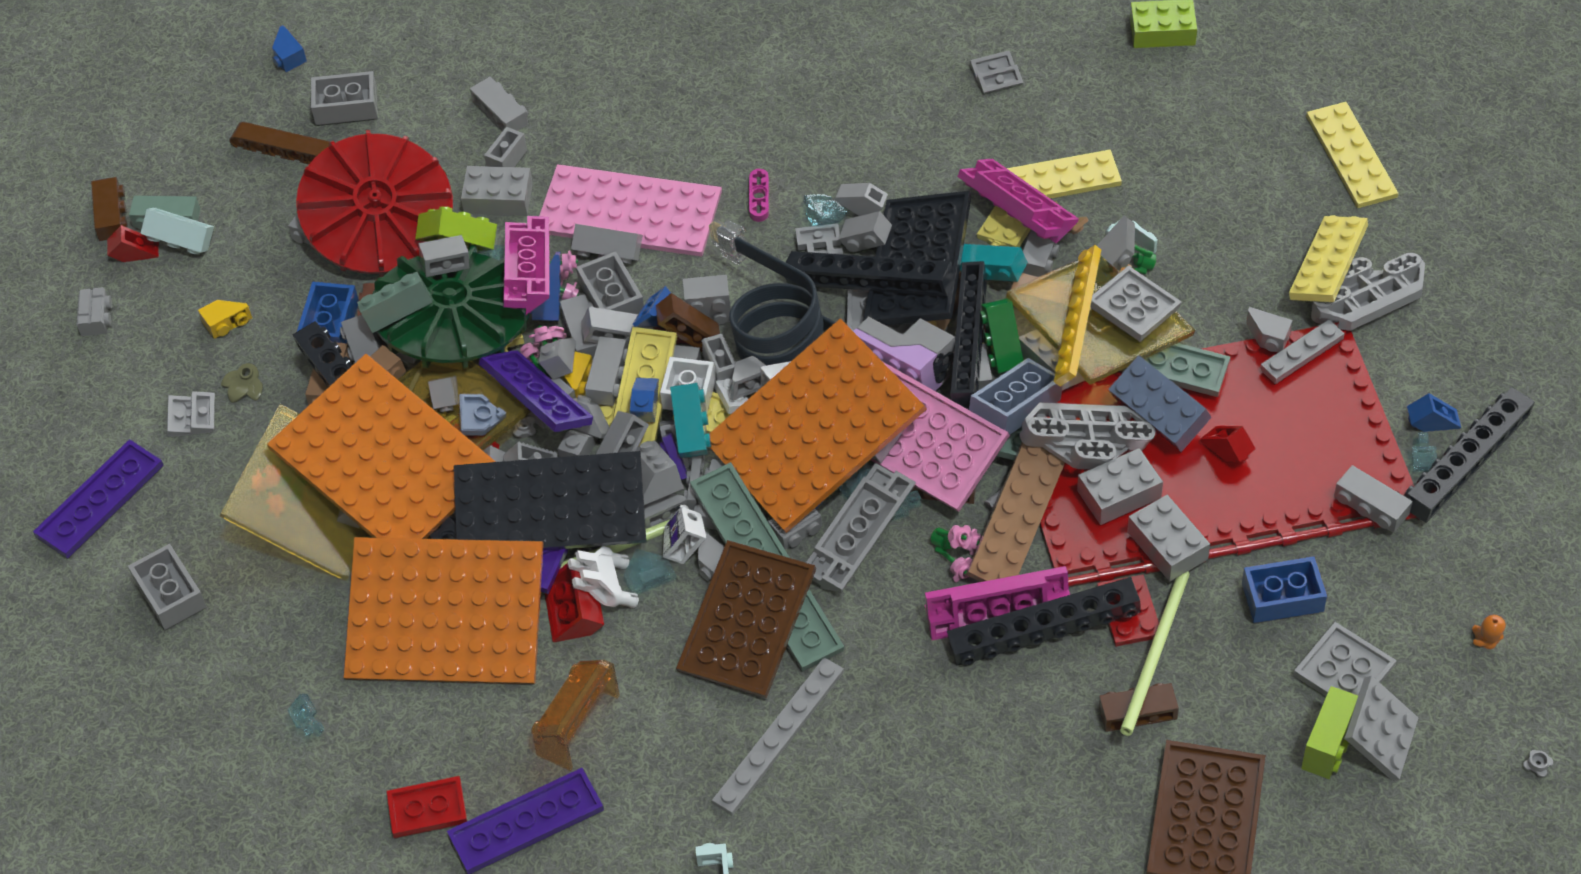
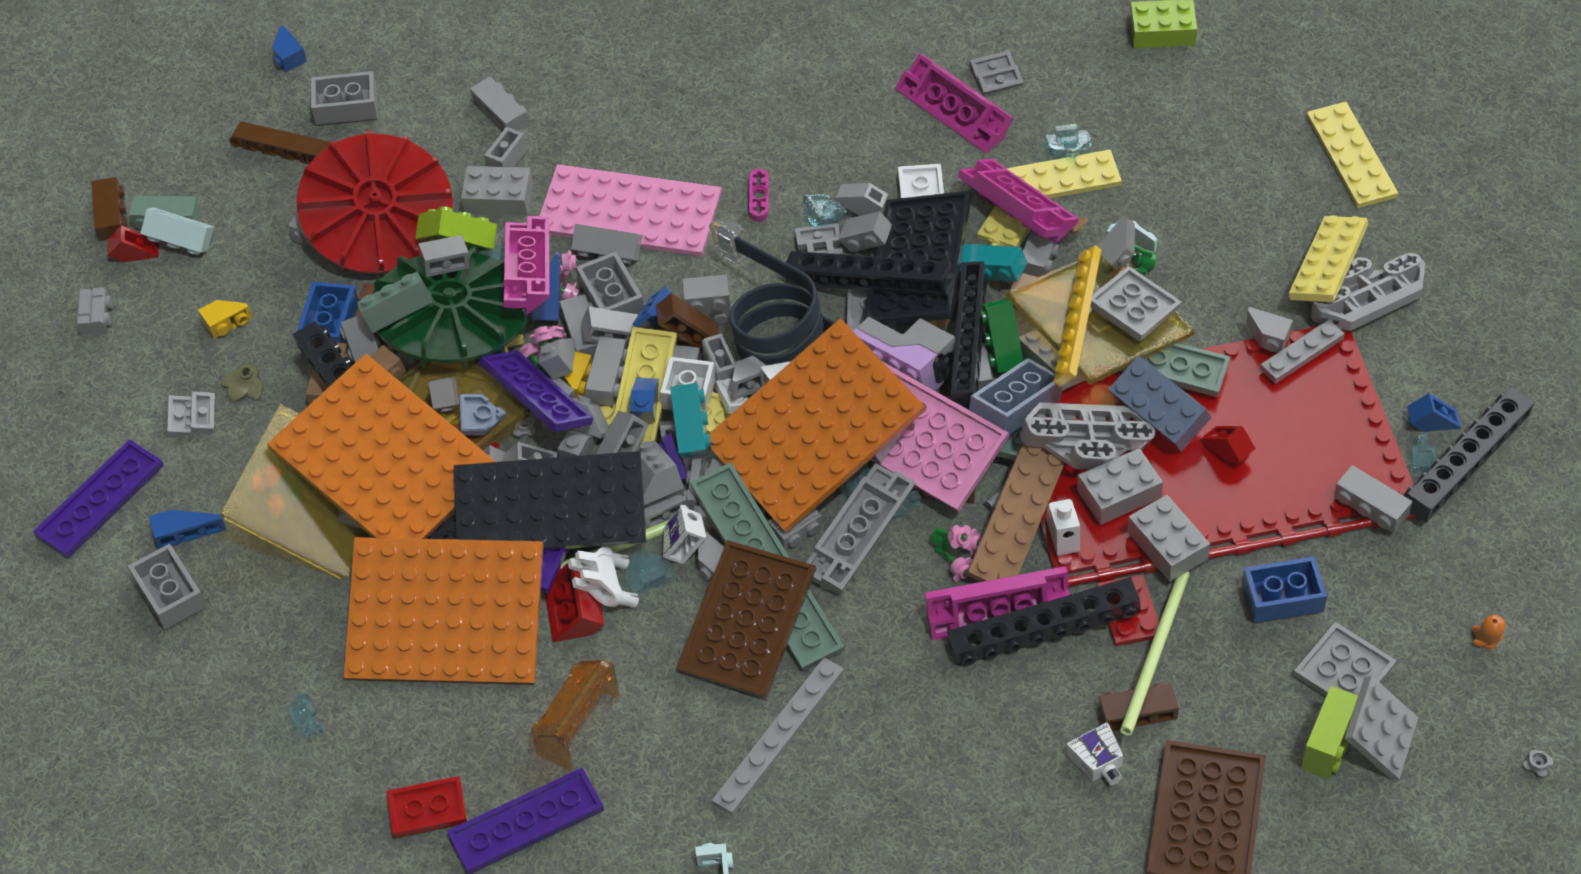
none -> blue slope [149,510,227,549]
none -> dark pink slope [895,53,1014,153]
none -> white plate [898,164,944,198]
none -> clear light blue plate [1045,124,1091,158]
none -> white torso [1046,499,1080,556]
none -> white torso [1066,723,1123,785]

